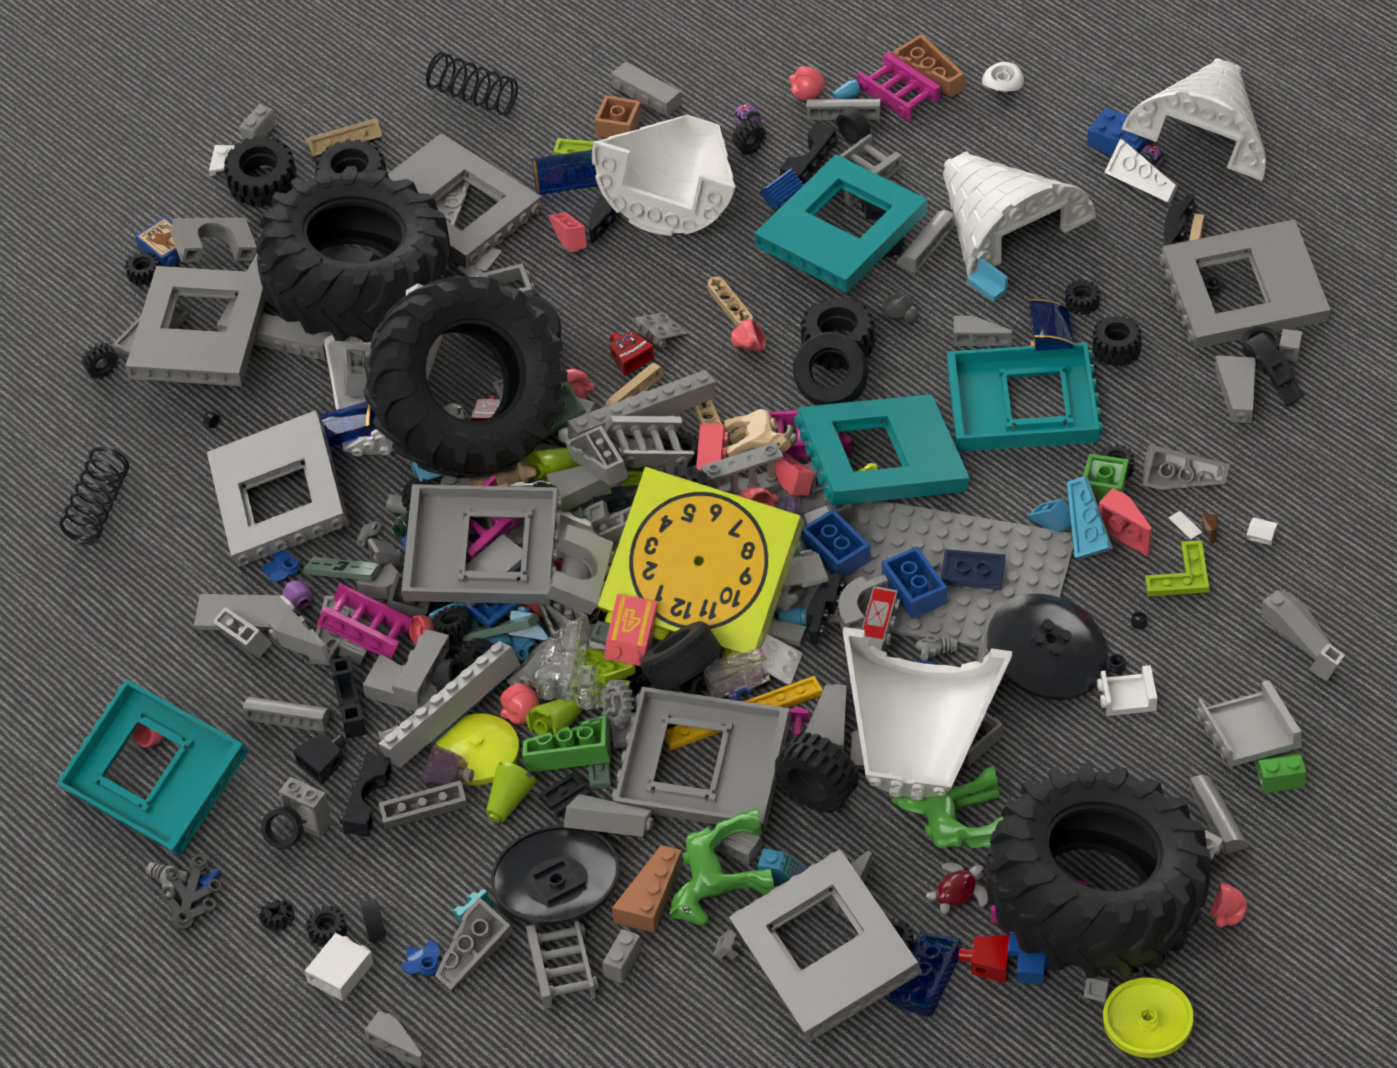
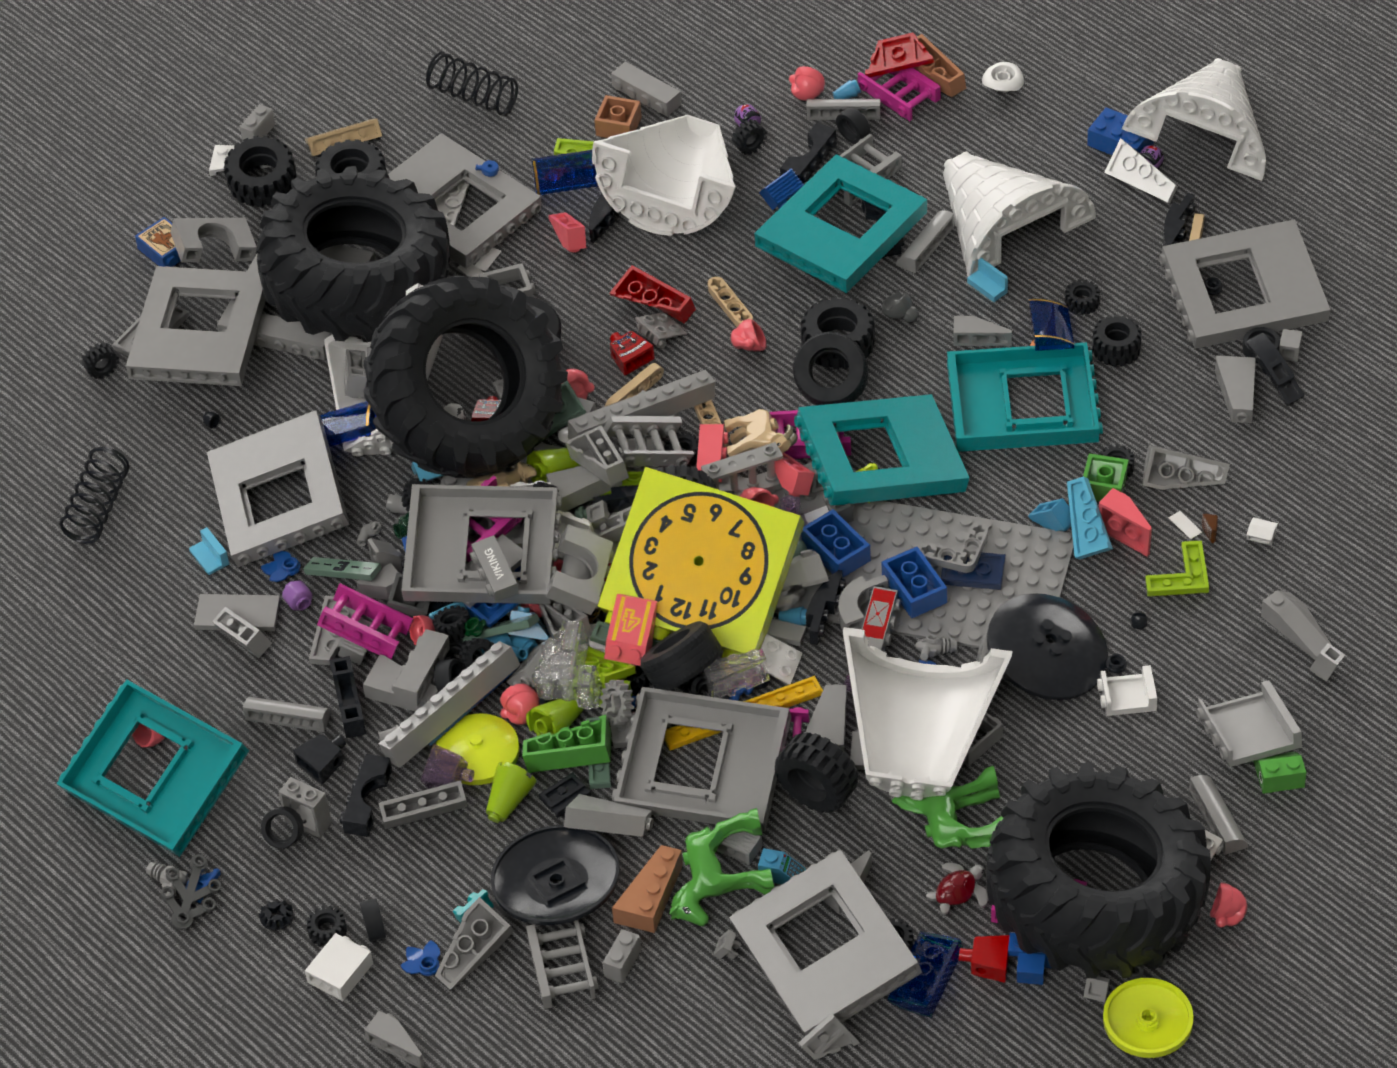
black tyre [125,251,160,286] -> none
light grey wedge [267,595,330,662] -> none
none -> medium azure panel [189,527,229,575]
none -> dark green plate [465,617,487,637]
none -> light grey brick [470,535,519,602]
none -> blue piece [475,160,499,177]
none -> red wedge [609,265,696,324]
none -> light grey wing [798,1013,860,1060]
none -> wing [865,33,935,78]
none -> light grey beam [919,523,988,573]

